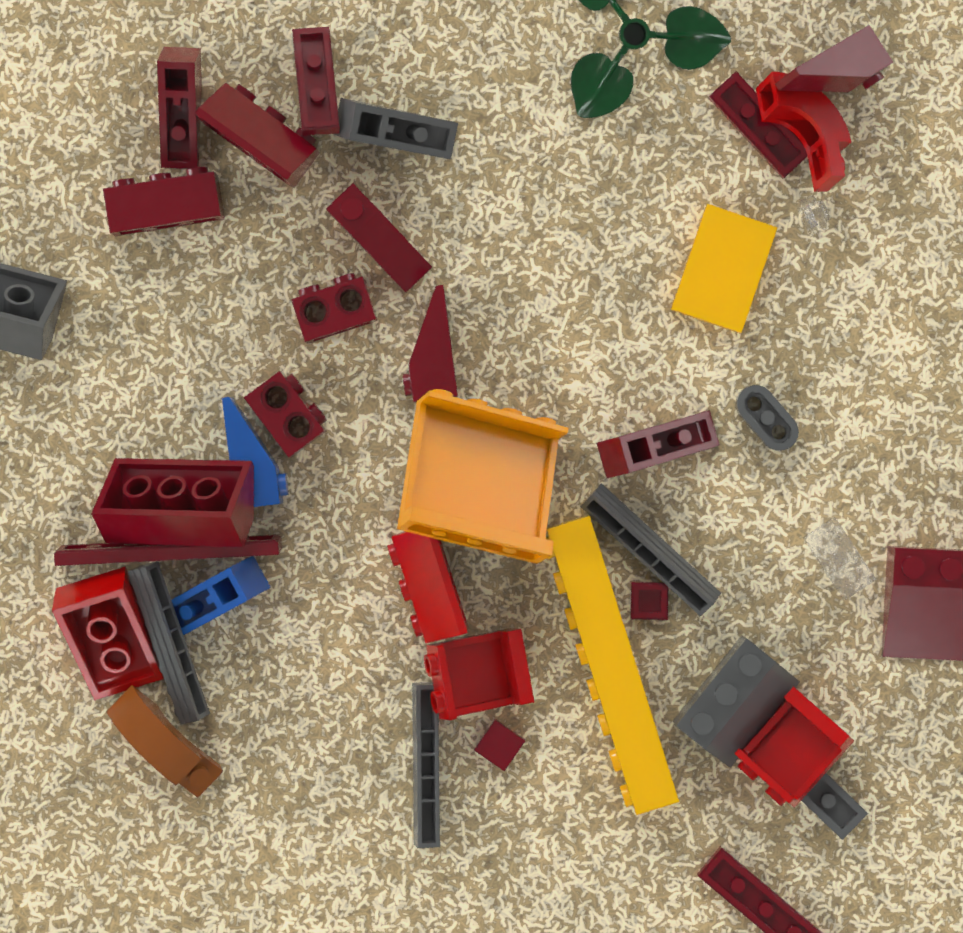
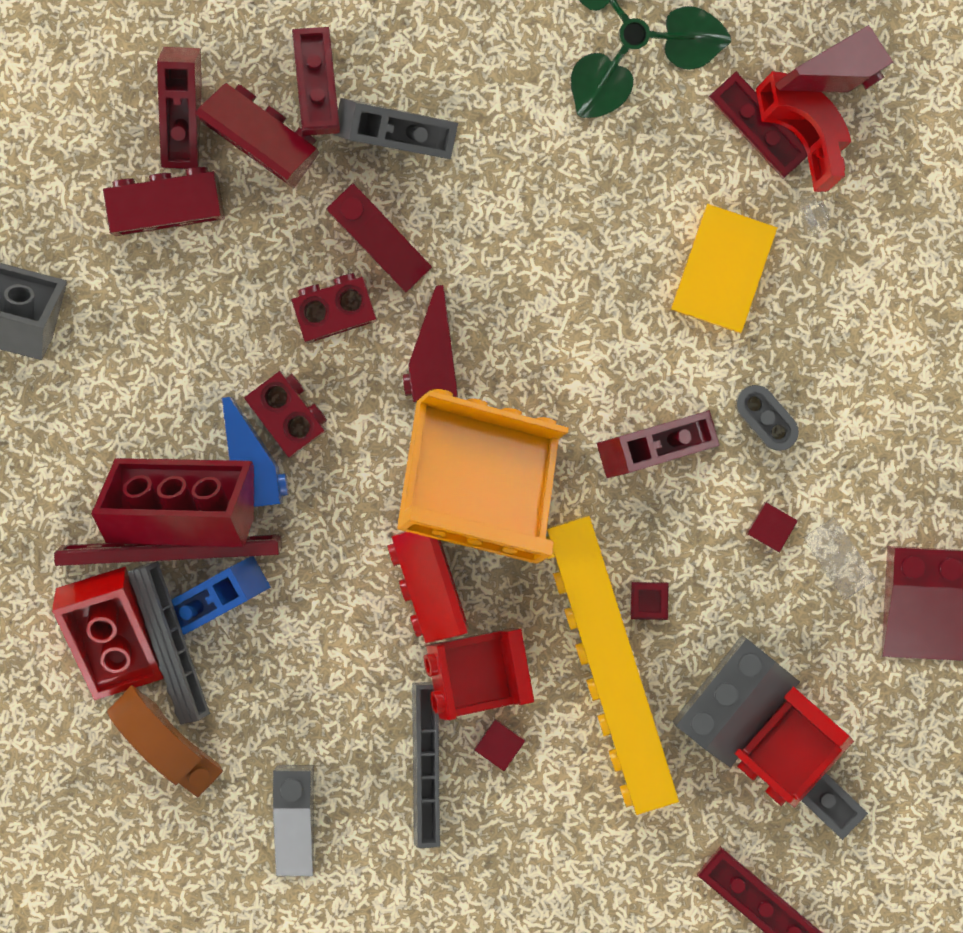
dark grey piece [580,483,721,616] -> none
none -> slope [273,765,314,876]
none -> dark red tile [746,502,798,553]

